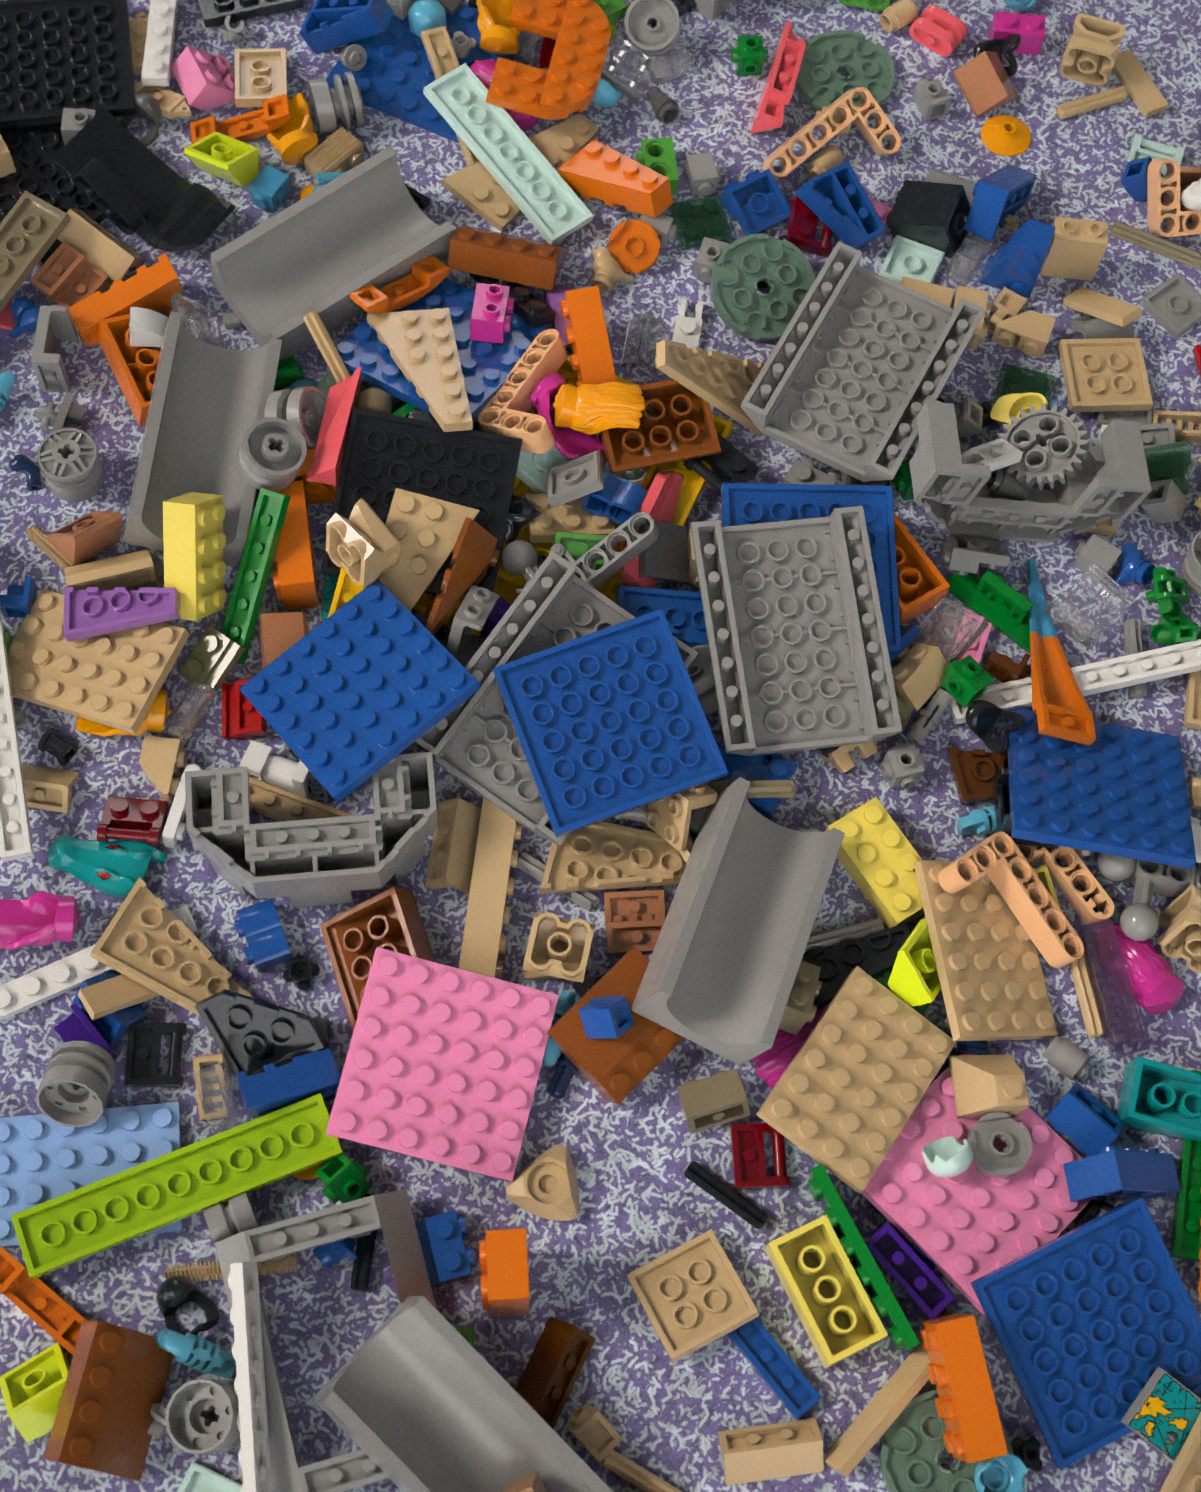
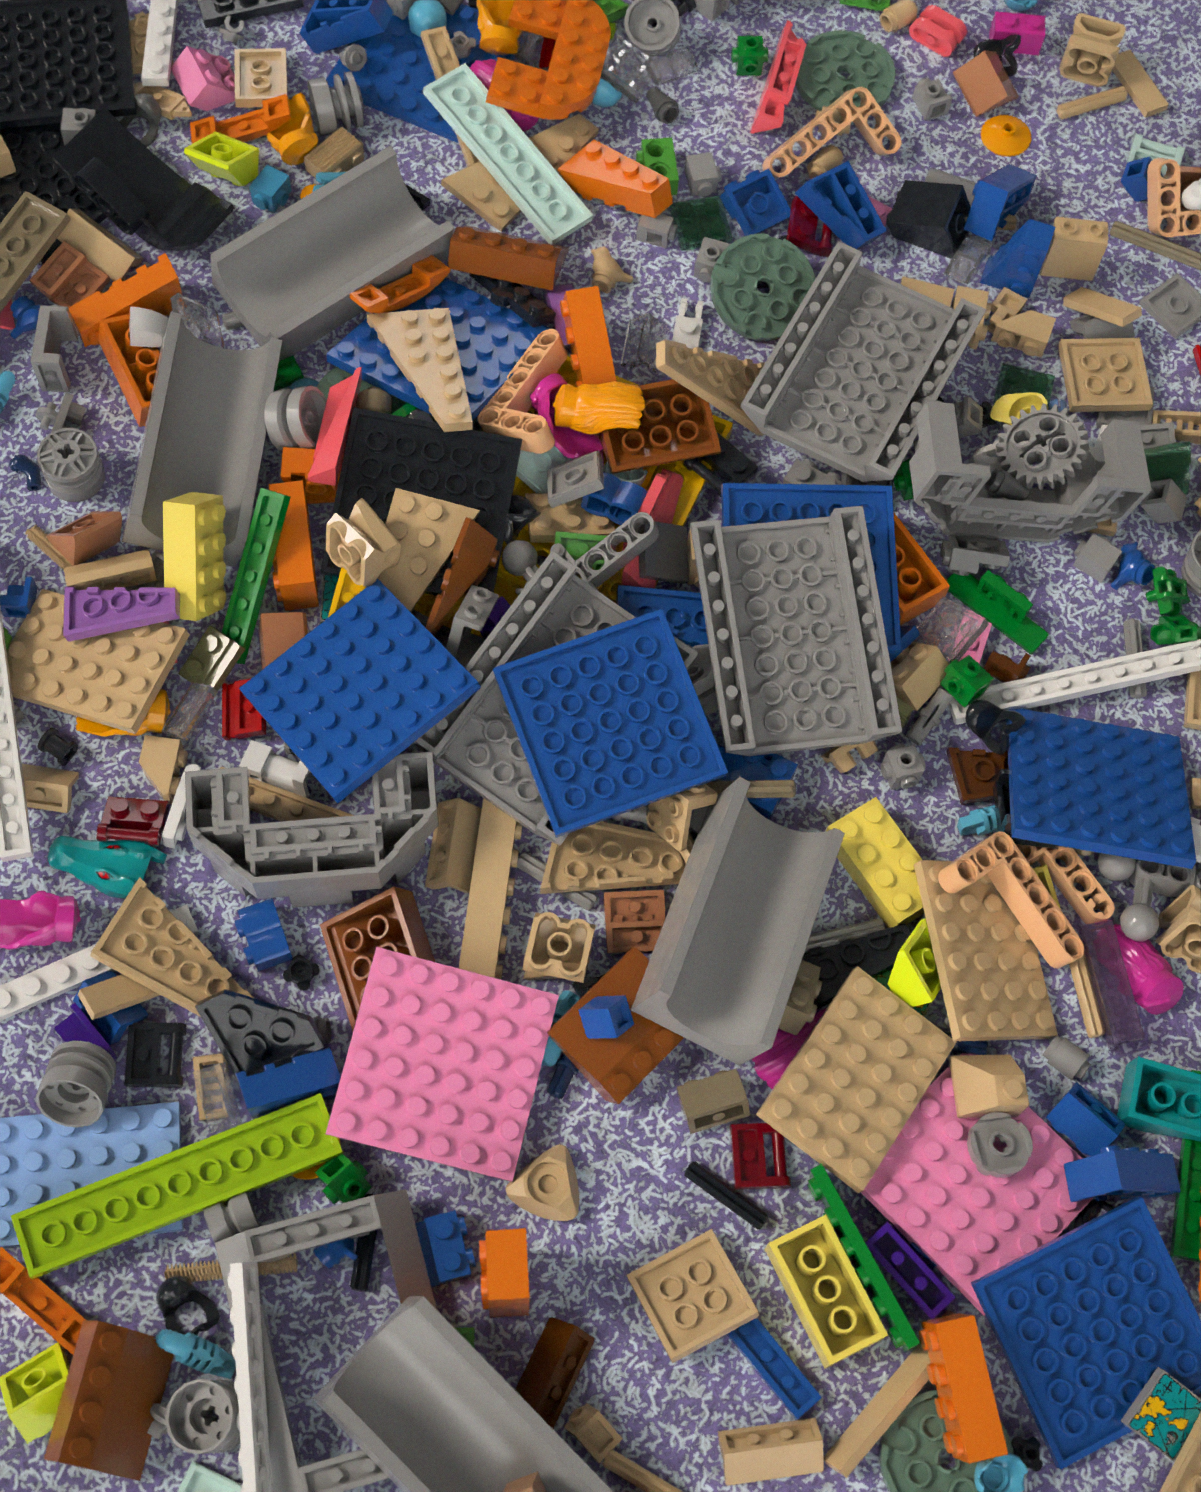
light grey wheel [236,417,307,492] -> none
tan axle [303,311,351,383] -> none
dark pink brick [470,283,514,343] -> none
orange tile [608,219,661,274] -> none
light aqua tile [879,235,945,284] -> none
light aqua hair [921,1136,974,1178] -> none
white hinge [961,438,1024,472] -> none
orange plate [1027,556,1096,746] -> none
clear panel [1045,563,1137,649] -> none

